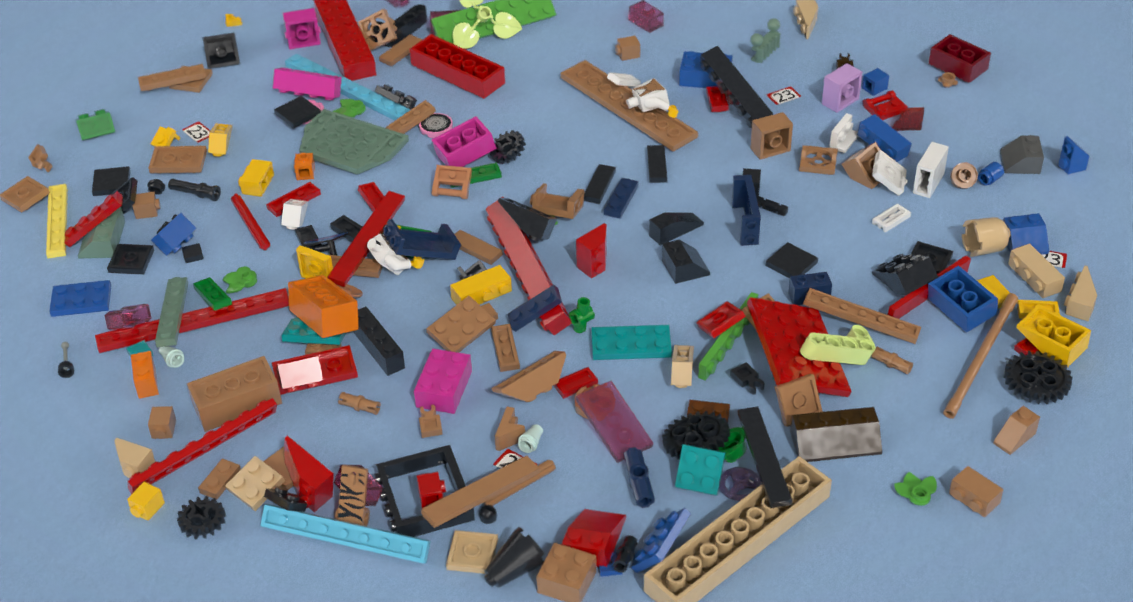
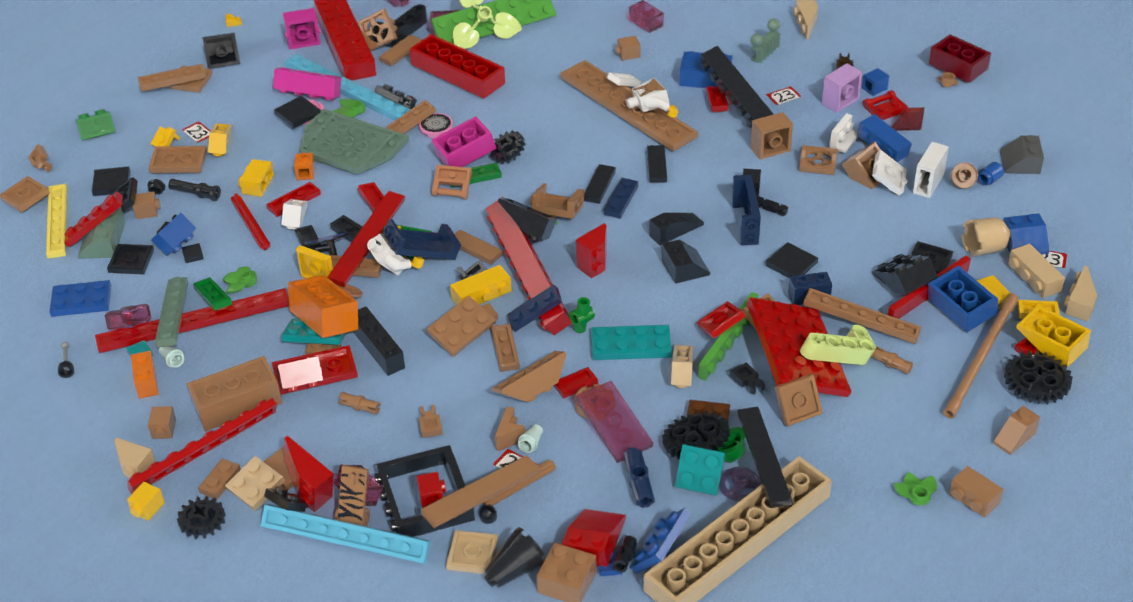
dark pink brick [414,348,472,414] -> none
slope [790,407,882,462] -> none
white tile [872,204,911,233] -> none
blue slope [1058,136,1090,175] -> none

